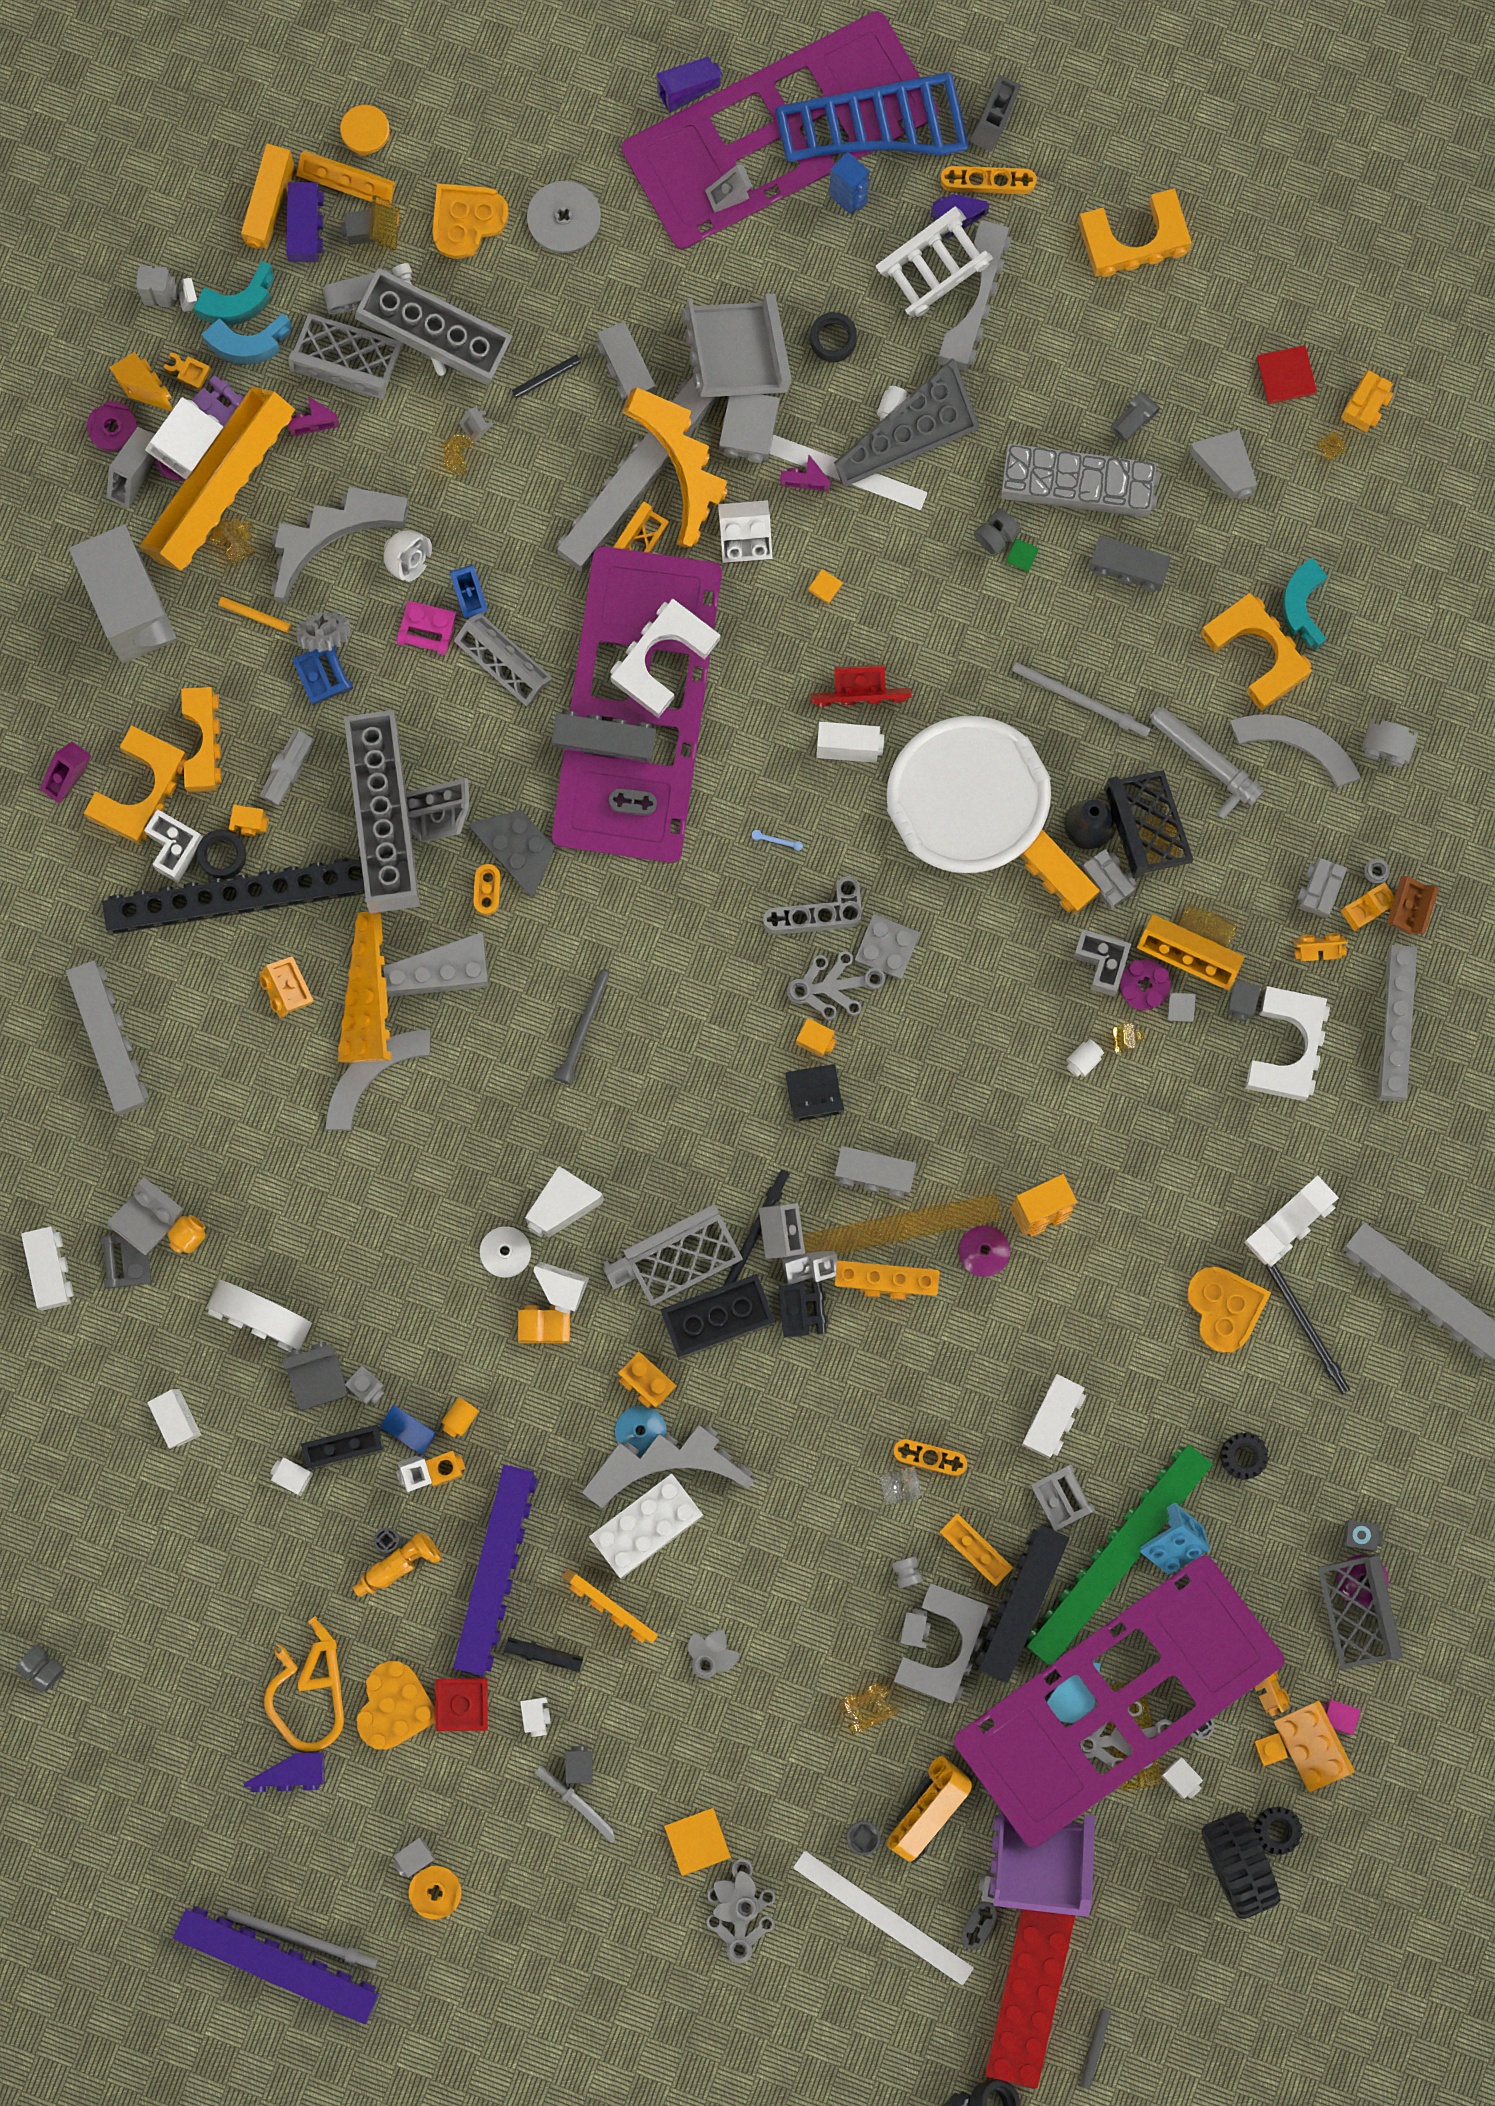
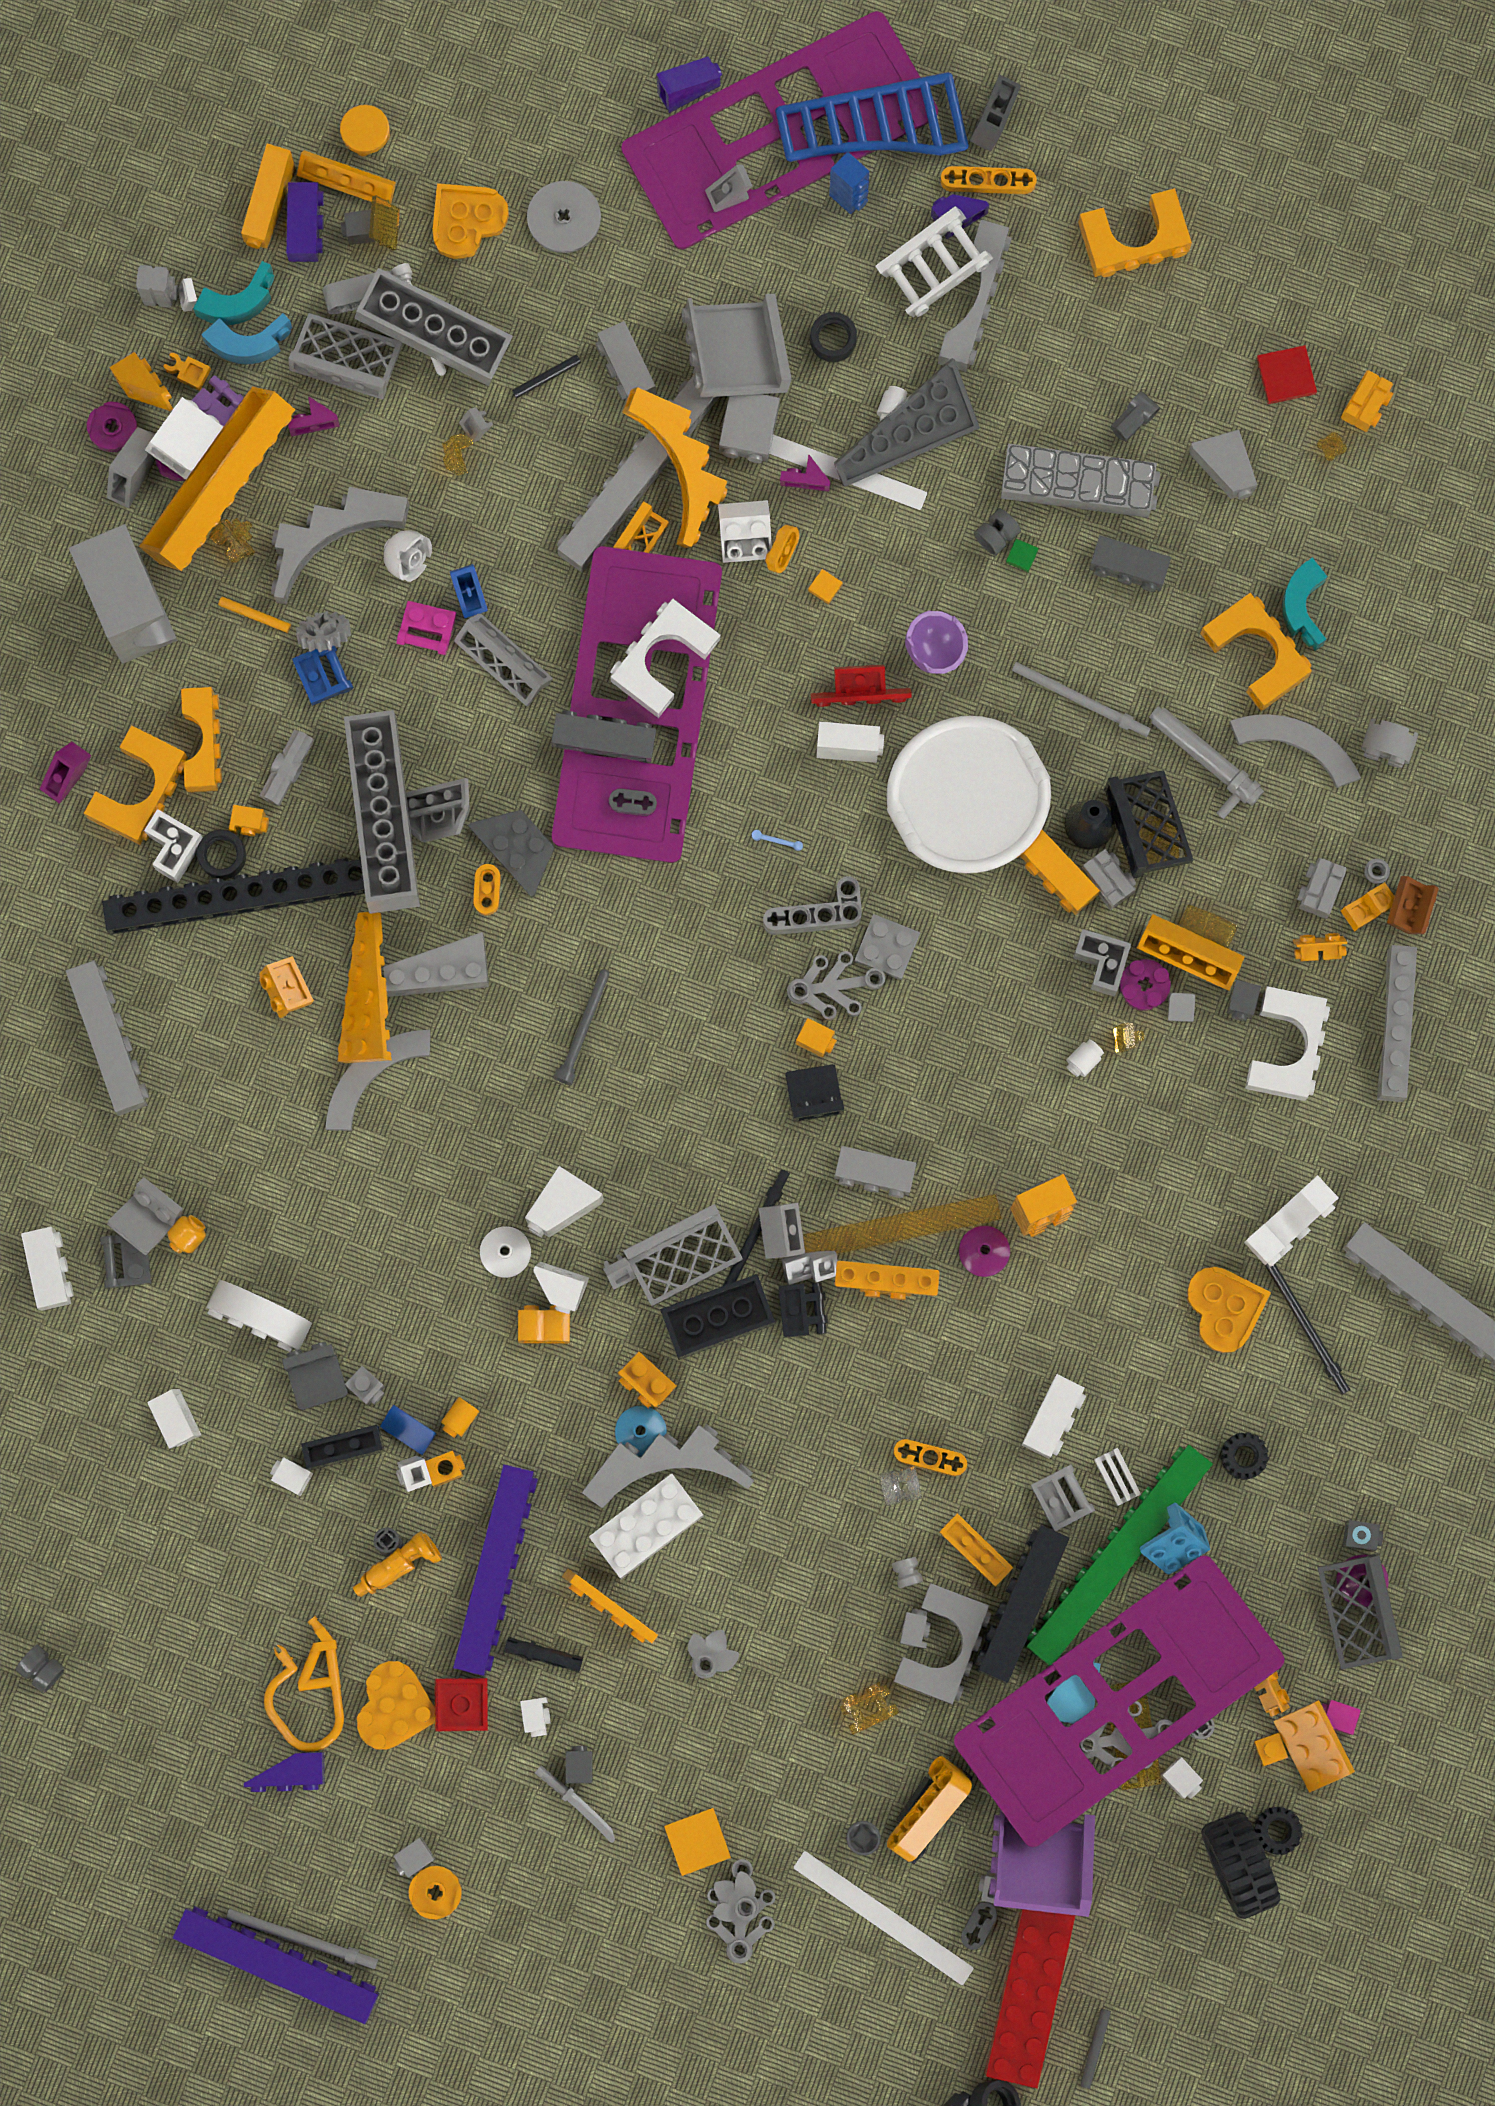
none -> light orange plate [765,525,799,573]
none -> medium lavender cylinder [905,610,968,674]
none -> white tile [1094,1448,1141,1506]

